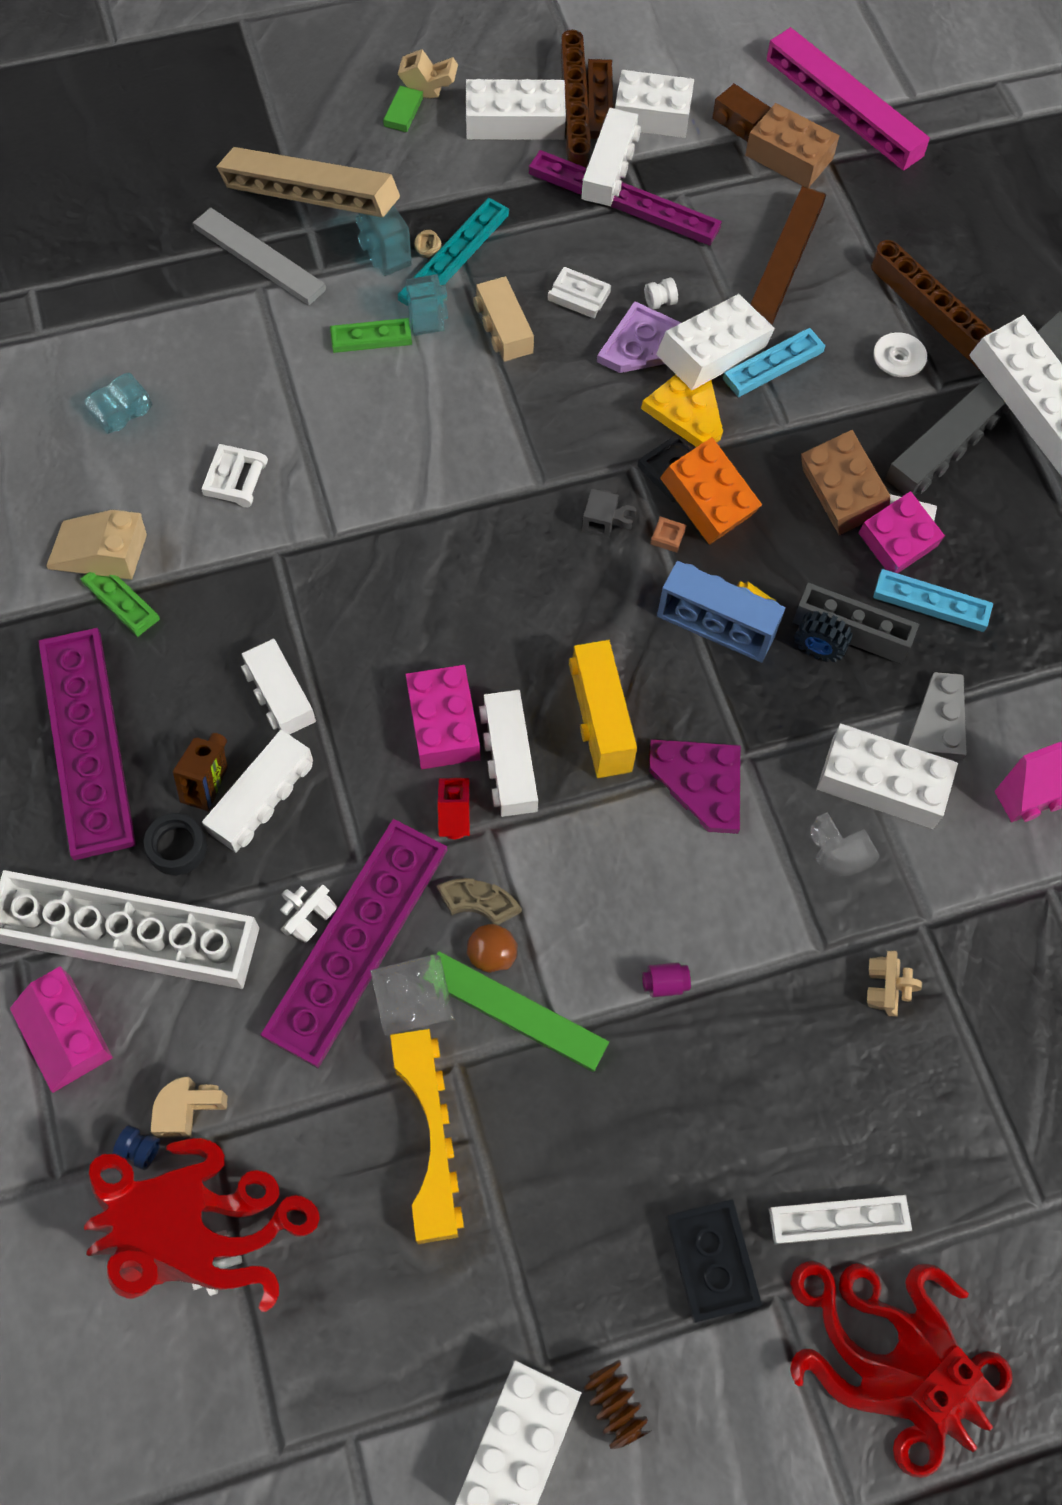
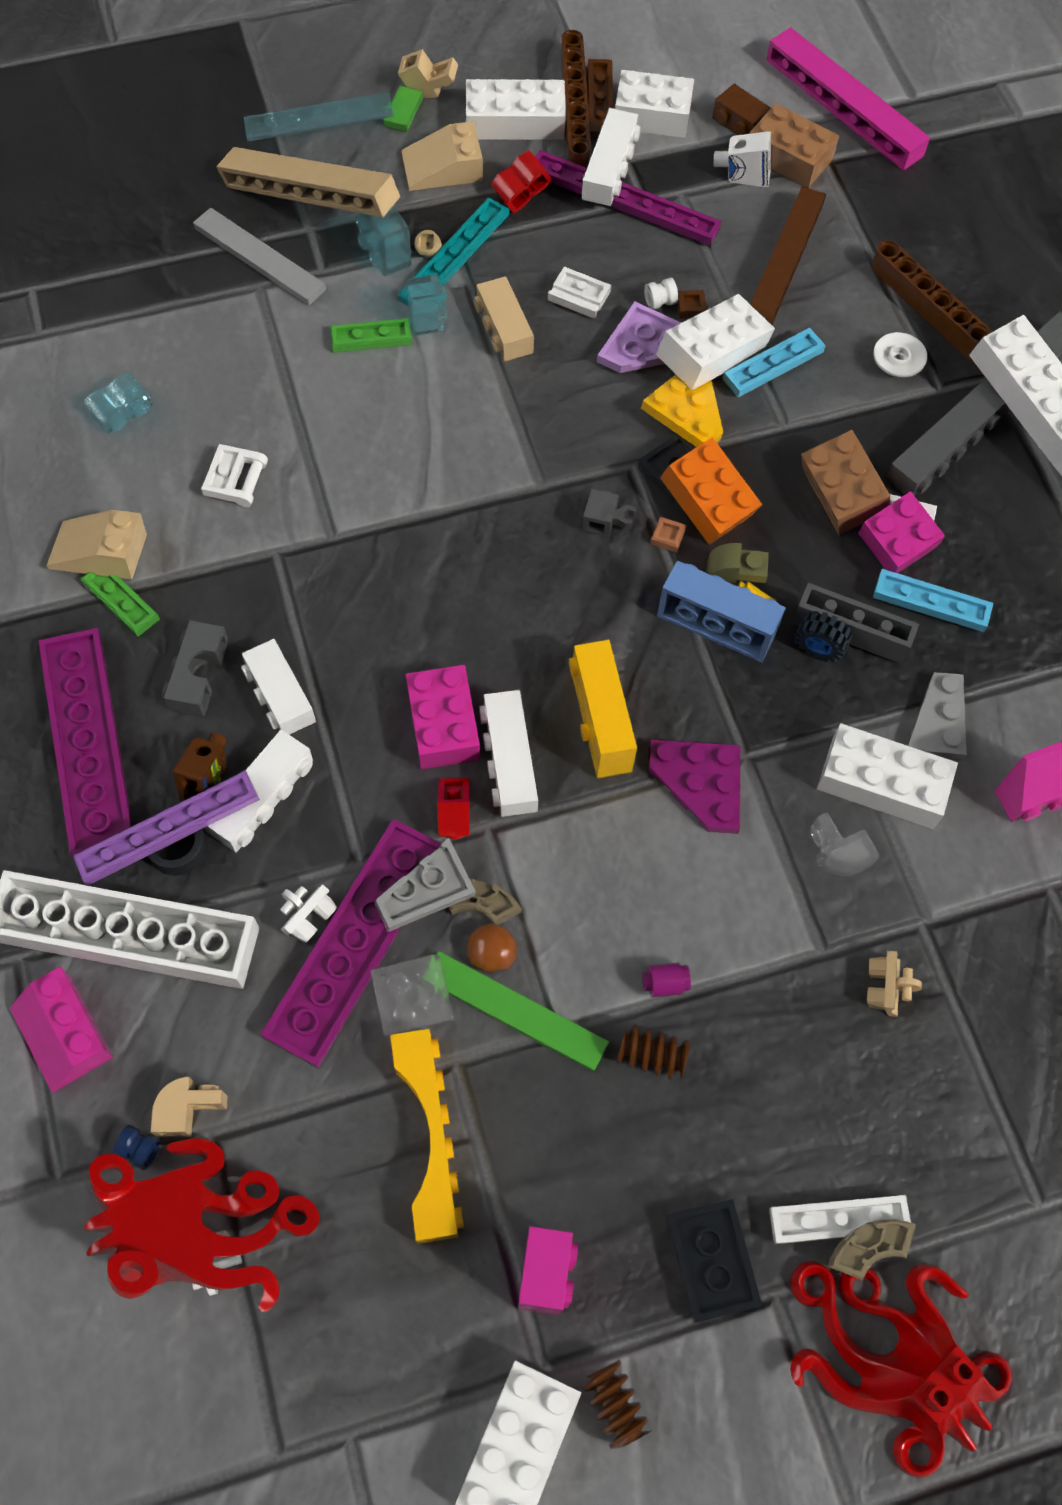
none -> medium lavender tile [73,770,260,886]
none -> dark grey arch [162,620,229,718]
none -> clear light blue tile [244,92,393,141]
none -> light grey wing [375,838,476,932]
none -> tan slope [401,121,483,191]
none -> red brick [491,150,552,213]
none -> dark pink brick [518,1226,579,1315]
none -> reddish brown piece [617,1025,690,1080]
none -> reddish brown plate [677,290,707,319]
none -> olive brick [706,543,769,585]
none -> white torso [714,131,771,187]
none -> dark tan tile [827,1219,916,1280]

